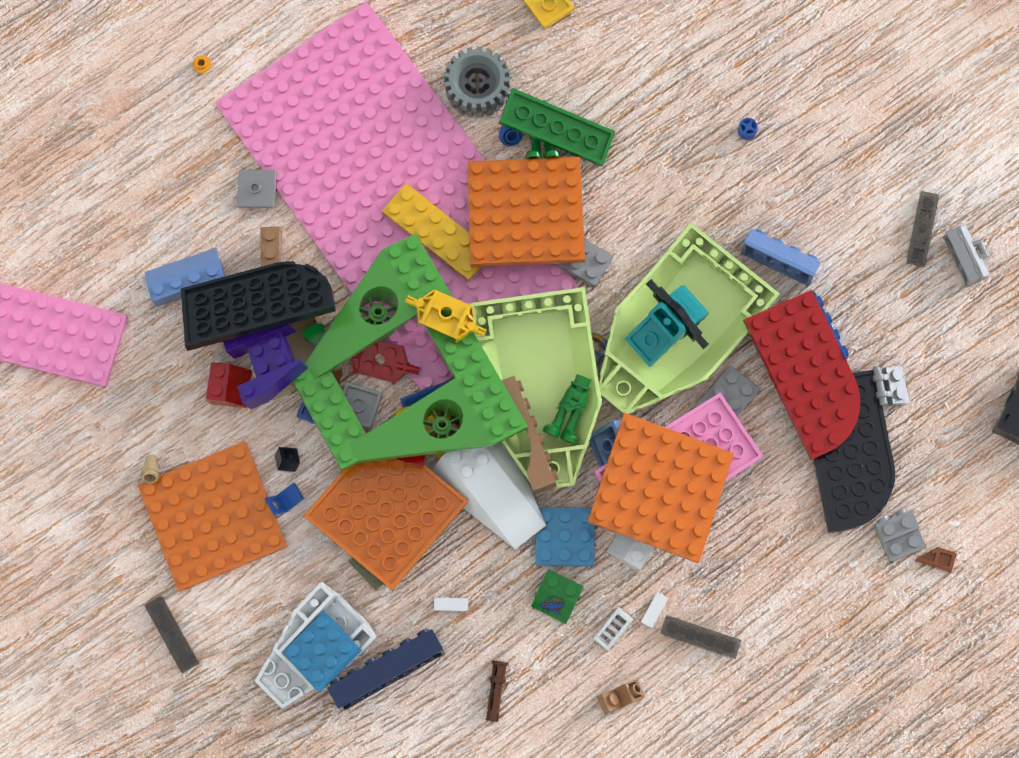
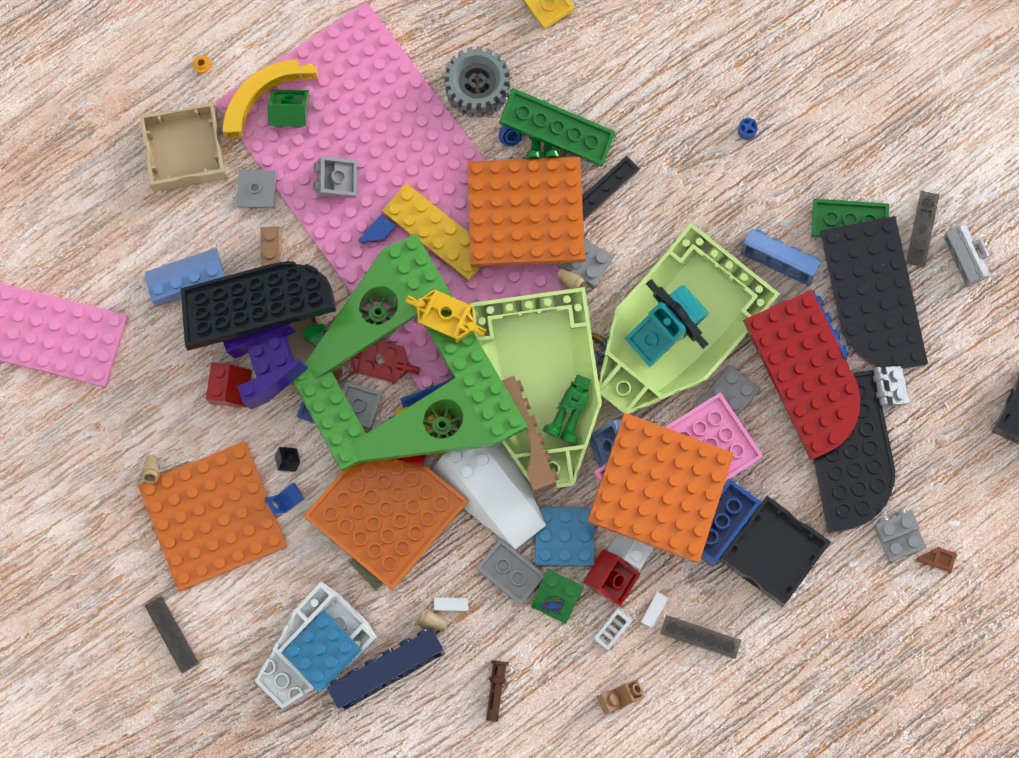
none -> tan tile [140,102,228,192]
none -> yellow arch [223,59,318,138]
none -> green slope [267,89,309,128]
none -> light grey plate [313,156,357,198]
none -> blue tile [359,214,396,244]
none -> tan cone [417,610,448,632]
none -> light grey plate [476,538,545,606]
none -> tan cone [557,268,586,289]
none -> black plate [582,156,640,221]
none -> red slope [583,549,641,607]
none -> blue brick [701,479,761,567]
none -> black tile [719,495,831,607]
none -> green plate [811,199,889,237]
none -> black plate [820,216,928,369]

